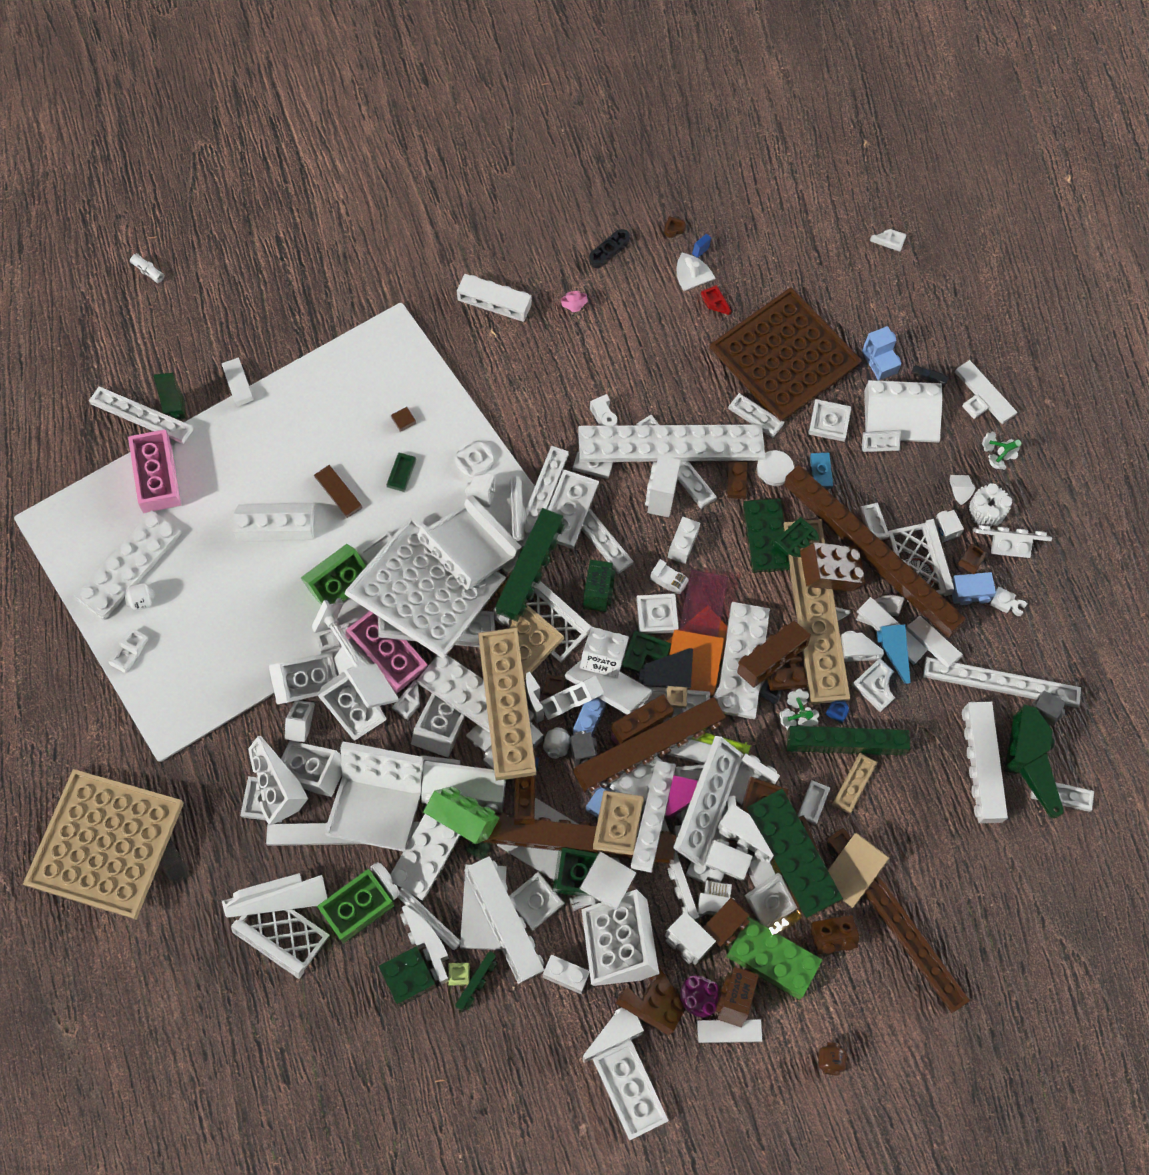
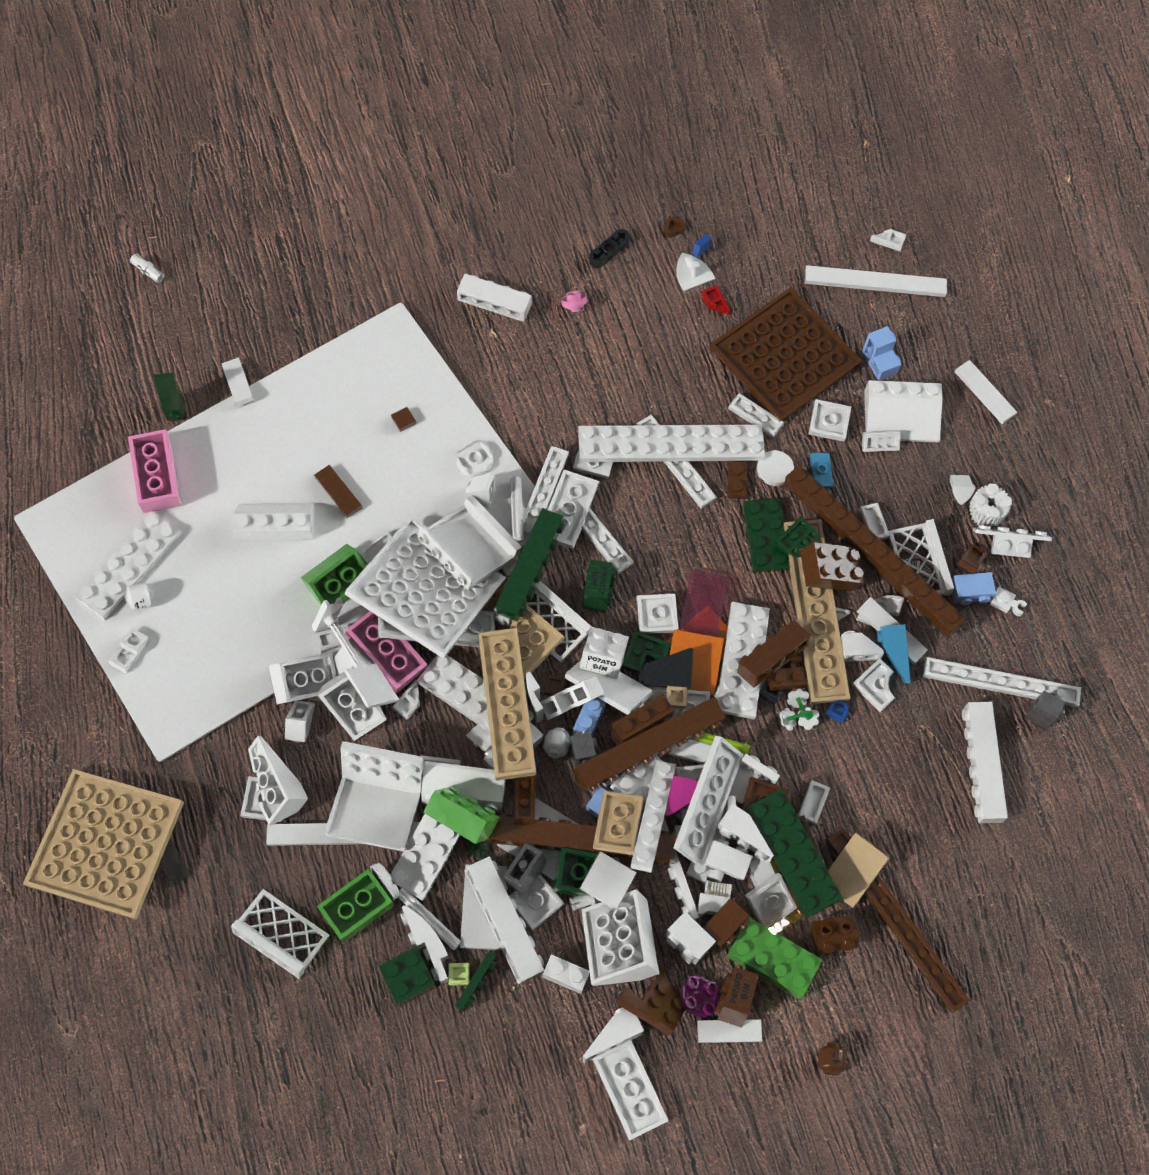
white plate [89,387,193,444] -> none
white wedge [222,873,327,918] -> none
white slope [281,741,342,797] -> none
dark green tile [386,452,417,492] -> none
white slope [411,694,466,757] -> none
white leg [590,394,617,426] -> none
white brick [645,455,681,517] -> none
white leg [650,559,689,594] -> none
white brick [668,517,700,564] -> none
dark green brick [786,726,910,756] -> none
tan tile [832,753,878,814] -> none
white tile [906,616,963,668] -> none
black tile [911,365,949,388] -> none
white brick [934,510,964,542] -> none
white tile [962,394,989,419] -> none
white plant [982,432,1021,470] -> none
dark green slope [1004,705,1064,818] -> none
white tile [1030,782,1094,812] -> none
none -> flat silver brick [503,843,547,896]
none -> white tile [805,265,947,297]

